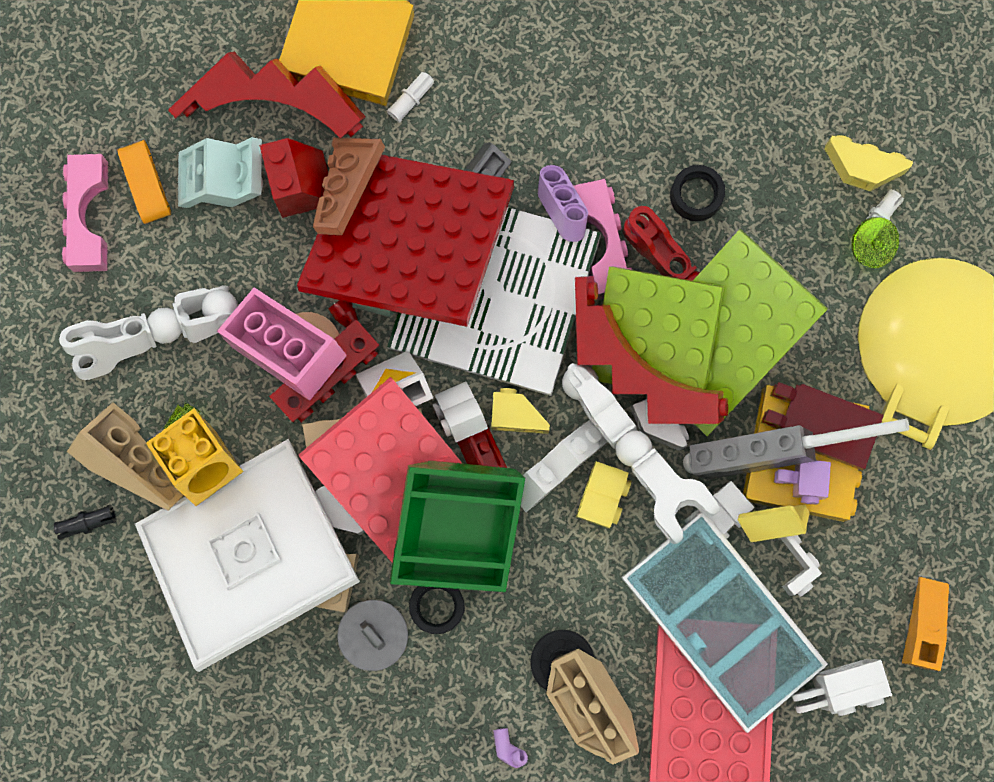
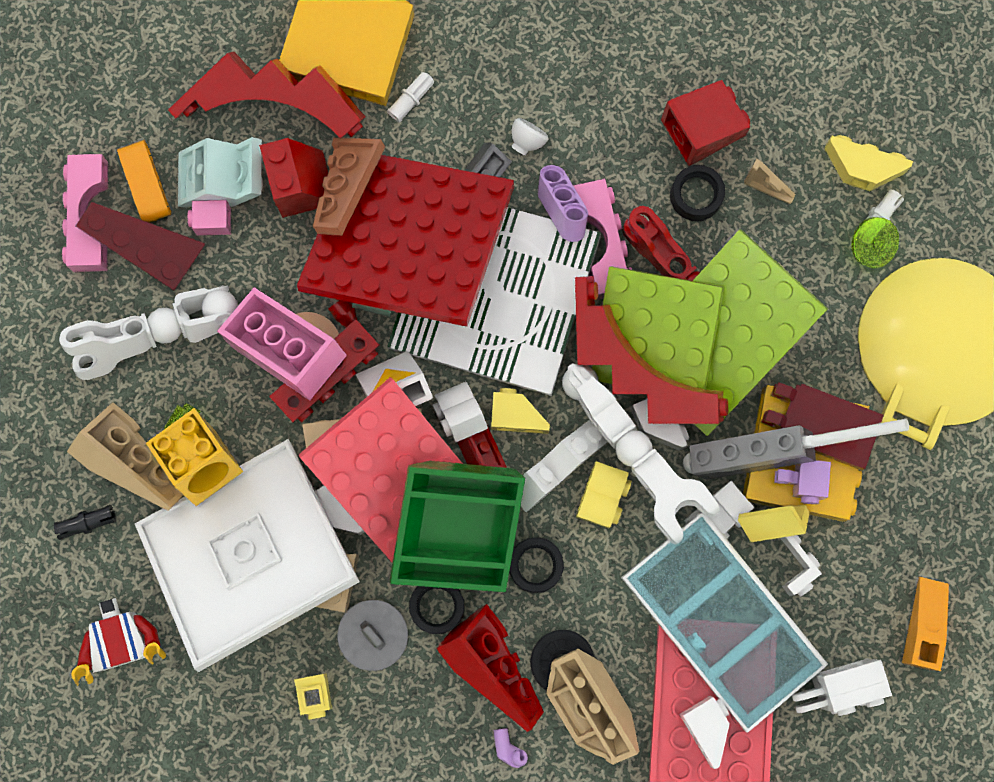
none -> torso [71,598,166,686]
none -> dark red wing [75,202,205,291]
none -> bright pink brick [187,200,231,236]
none -> light yellow window [294,673,332,720]
none -> red wedge [436,604,544,732]
none -> black tyre [509,537,564,593]
none -> white brick [512,118,549,155]
none -> red slope [661,80,750,166]
none -> white slope [679,696,730,769]
none -> tan tile [744,159,796,204]

